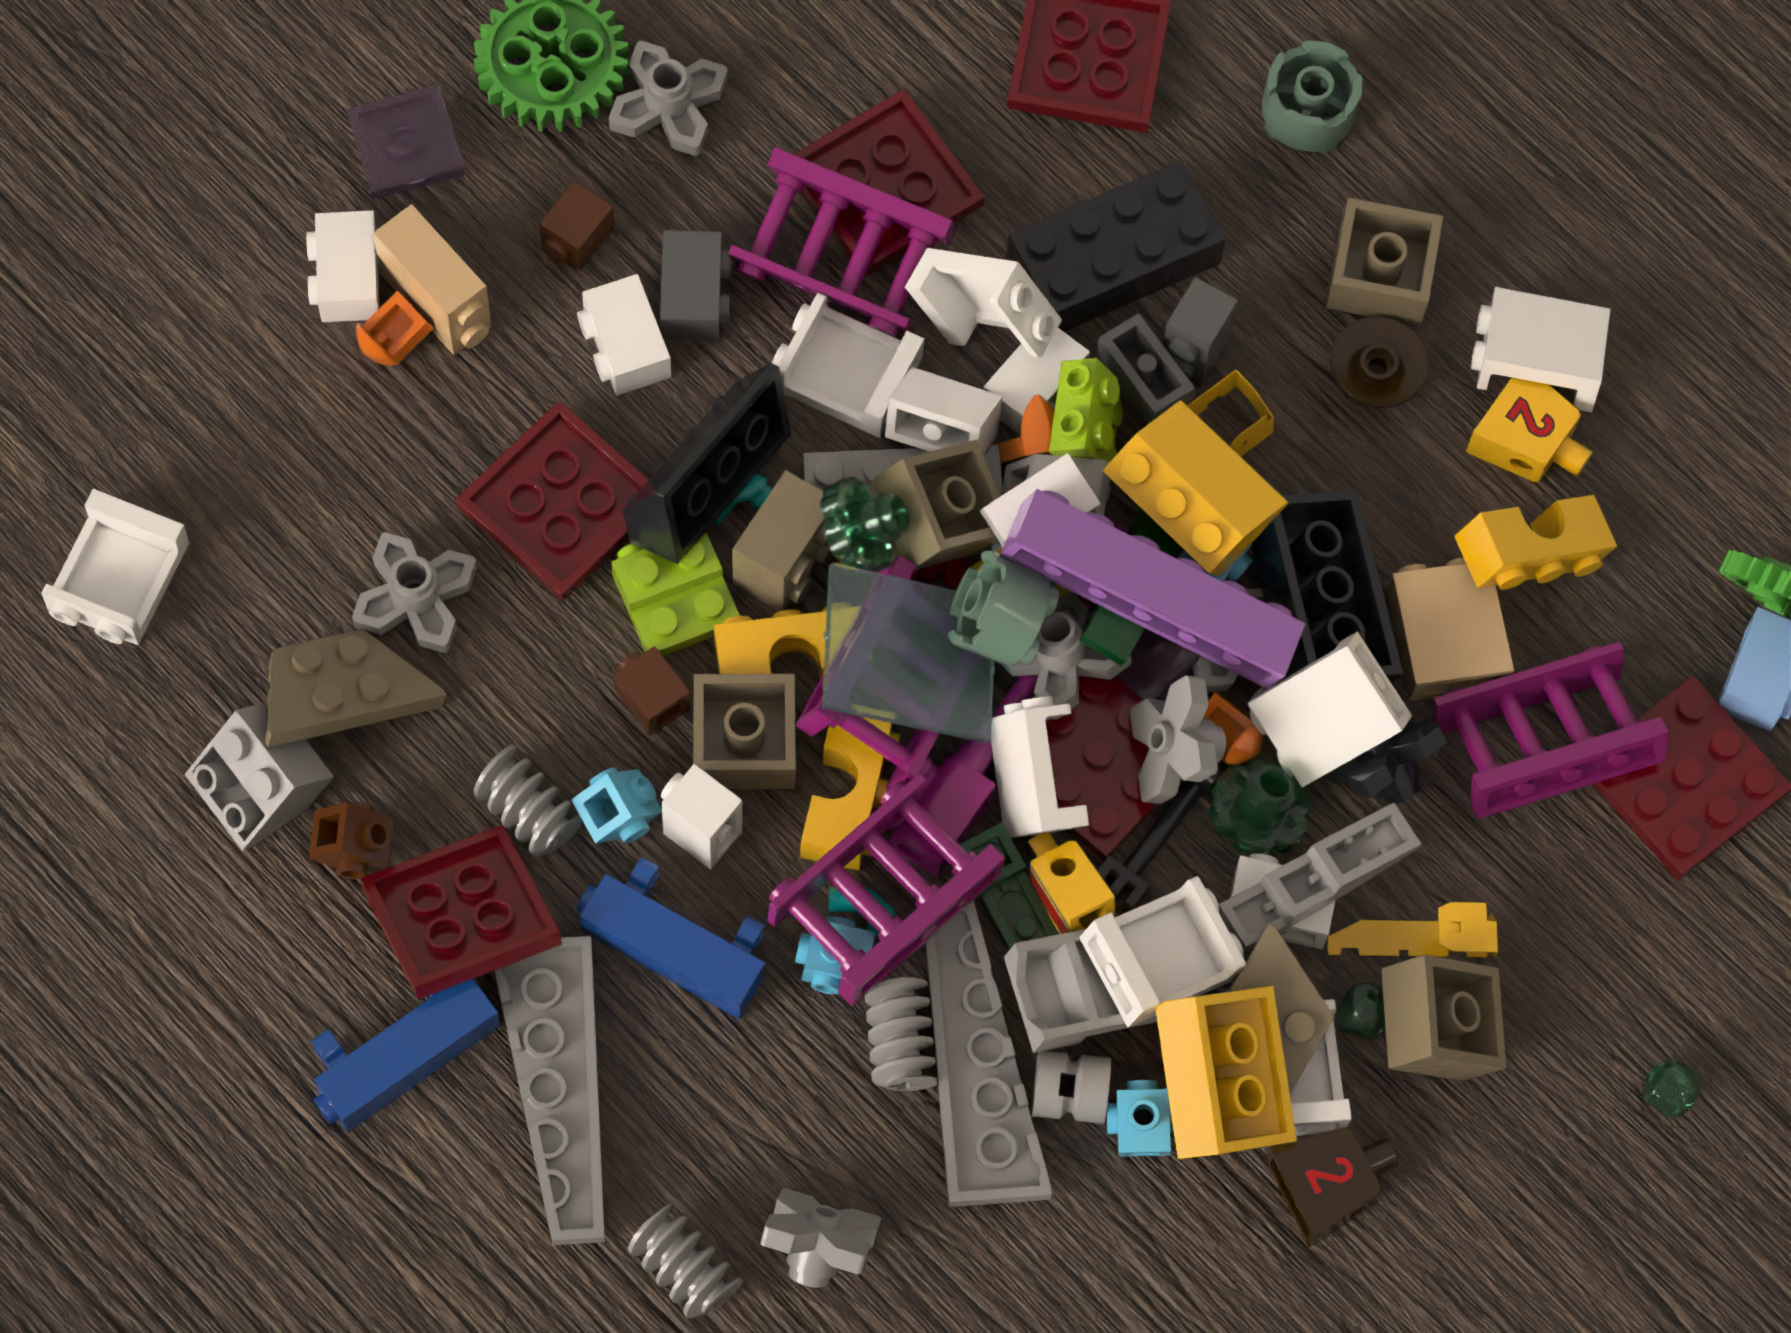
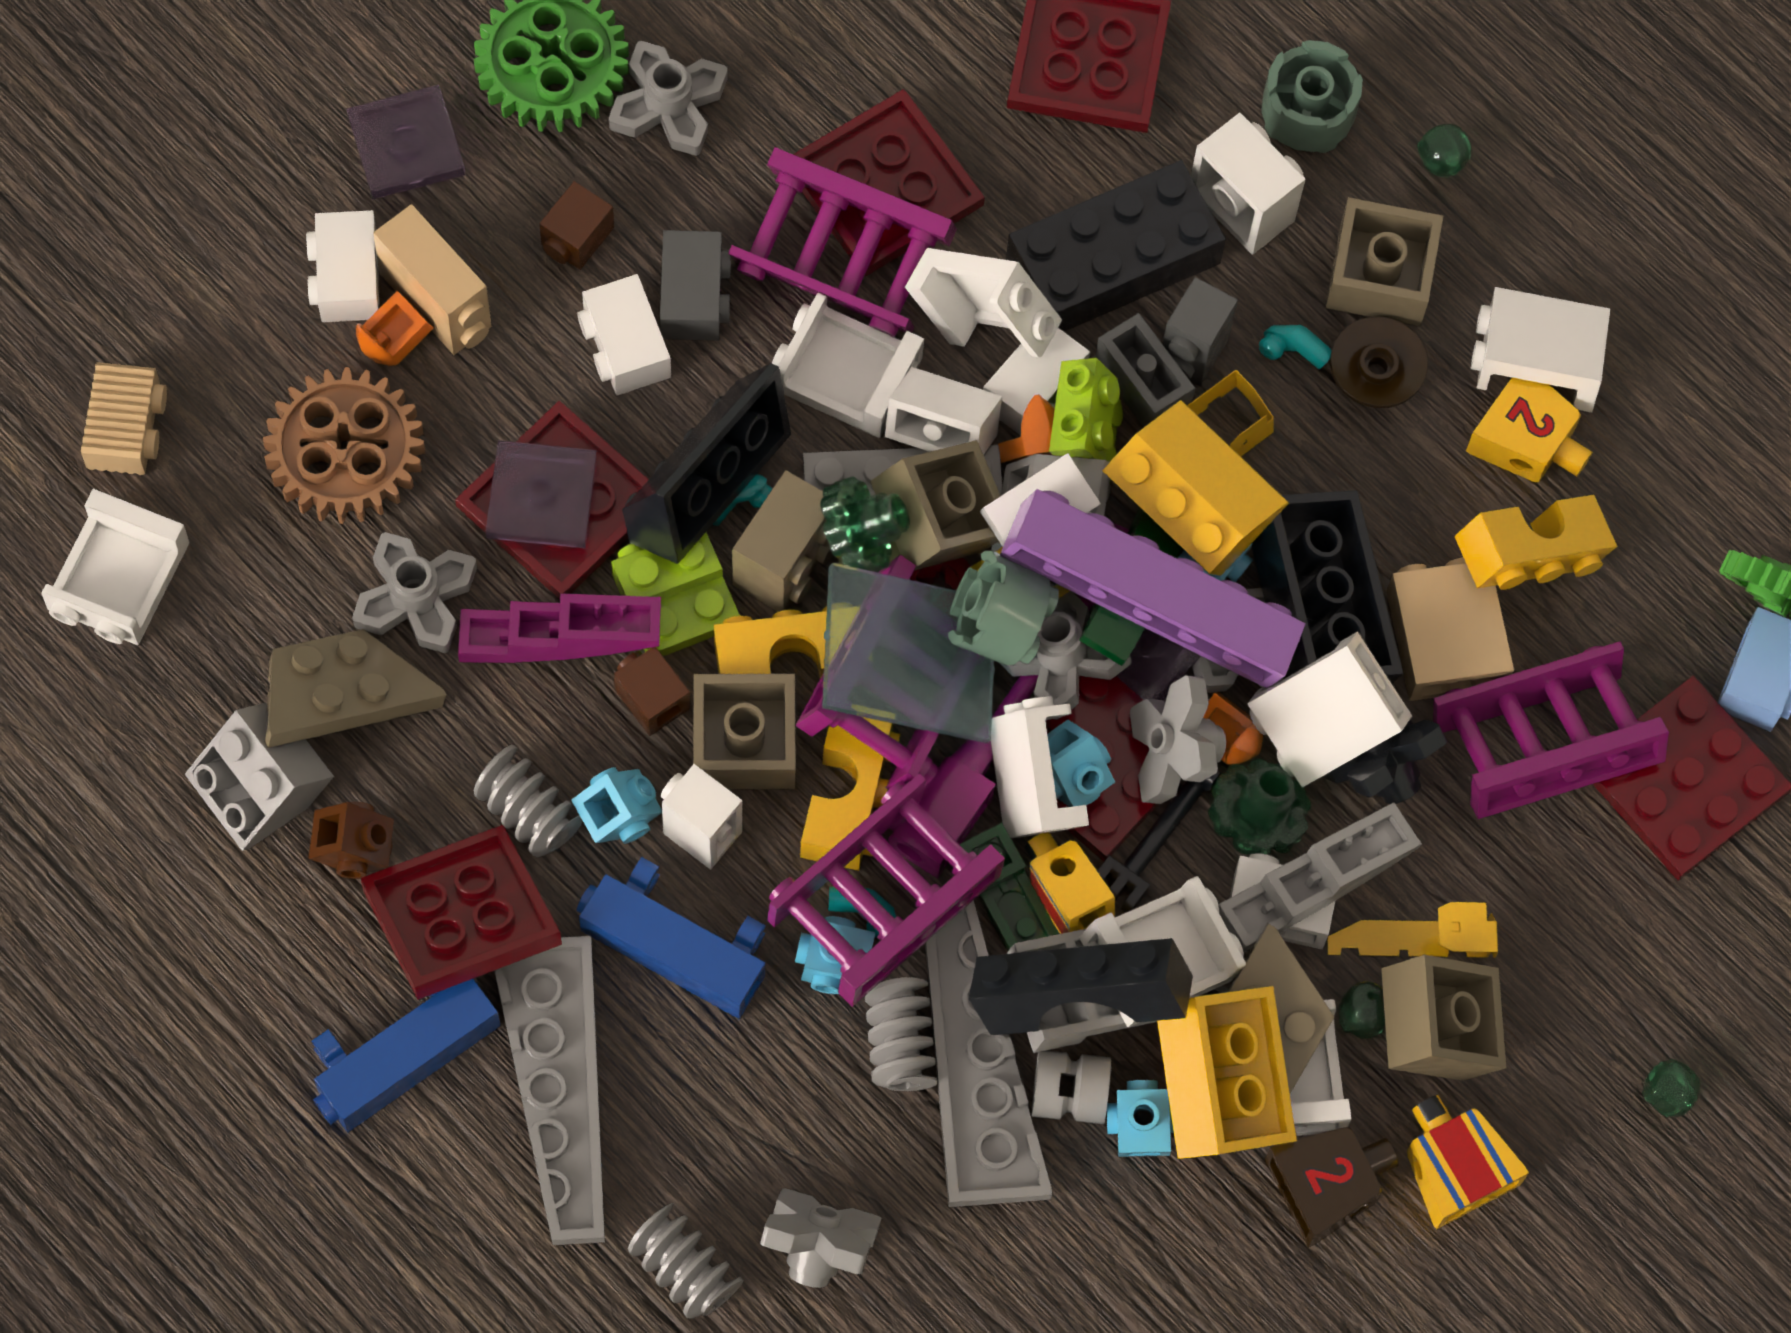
none -> tan brick [81,362,167,475]
none -> medium nougat gear [263,367,425,524]
none -> magenta slope [458,594,661,663]
none -> plate [486,440,597,548]
none -> black arch [969,938,1193,1035]
none -> medium azure brick [1047,720,1115,807]
none -> white brick [1191,112,1306,255]
none -> teal arm [1258,325,1332,370]
none -> torso [1407,1095,1529,1230]
none -> clear green piece [1417,124,1472,178]

